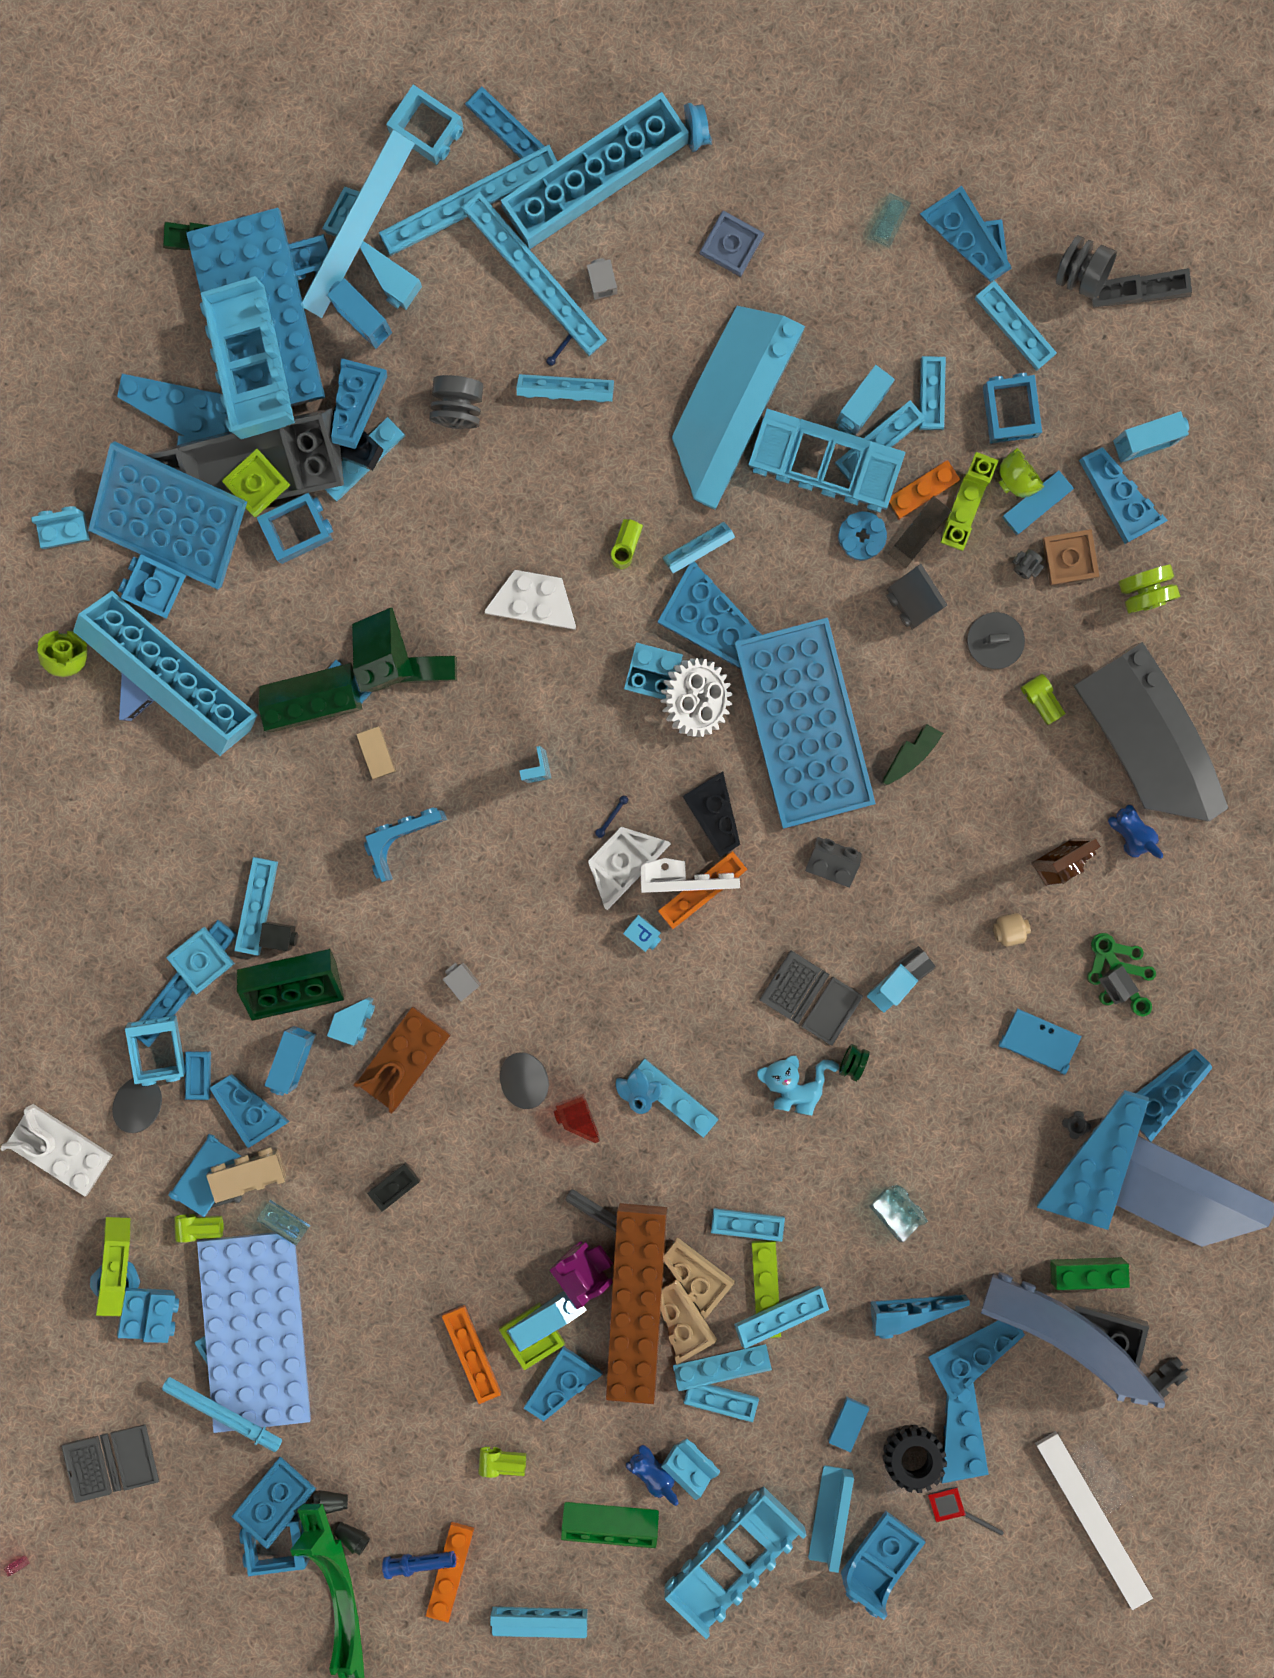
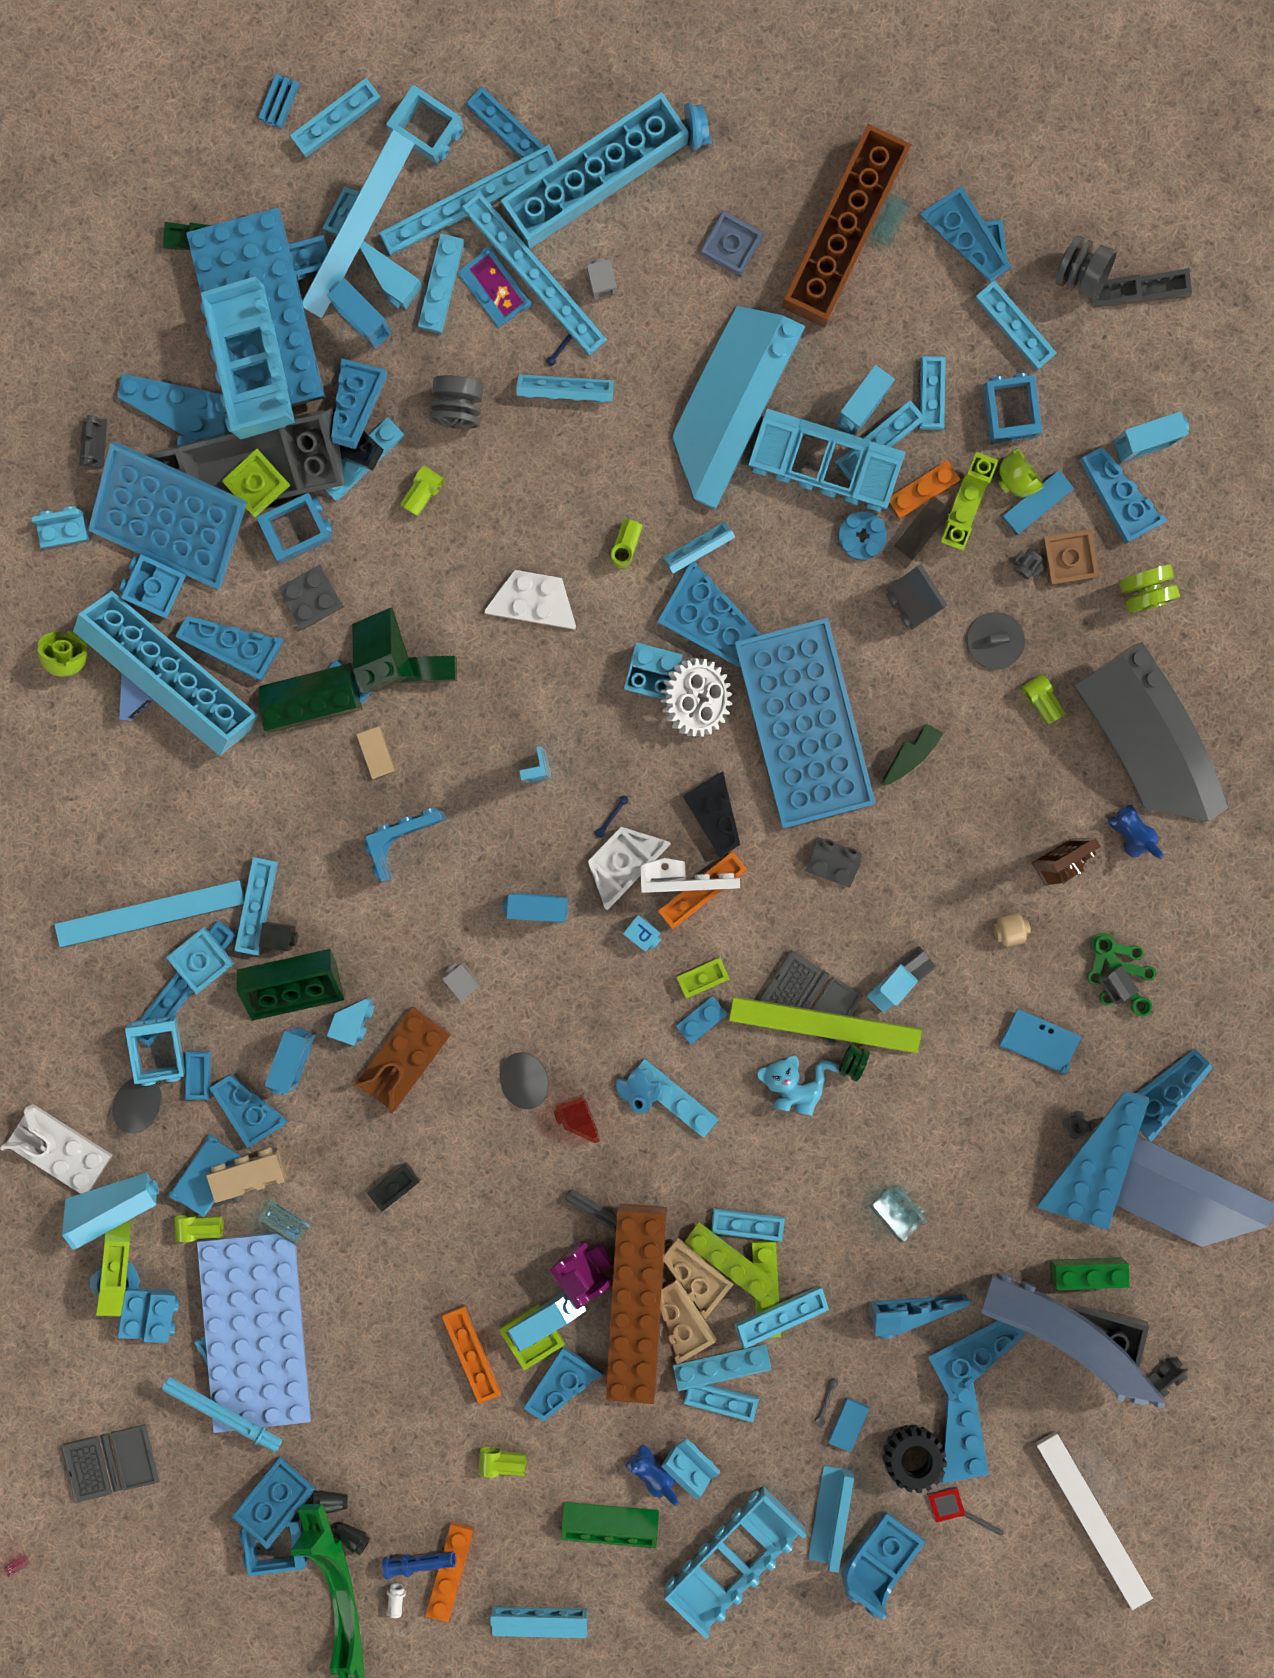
none -> medium azure tile [54,880,245,947]
none -> medium azure slope [62,1172,159,1250]
none -> dark grey hinge [79,415,107,467]
none -> dark azure wing [175,616,284,682]
none -> dark azure tile [258,73,300,129]
none -> dark grey plate [278,565,344,630]
none -> medium azure plate [290,78,382,158]
none -> white pin [386,1583,406,1618]
none -> lime piece [400,465,445,517]
none -> medium azure plate [418,234,465,334]
none -> door [458,245,533,329]
none -> dark azure window [503,893,569,922]
none -> lime plate [676,957,730,999]
none -> dark azure plate [676,995,728,1044]
none -> lime plate [684,1222,776,1302]
none -> lime tile [729,996,922,1053]
none -> dark orange brick [782,124,912,328]
none -> dark grey hinge [815,1378,838,1426]

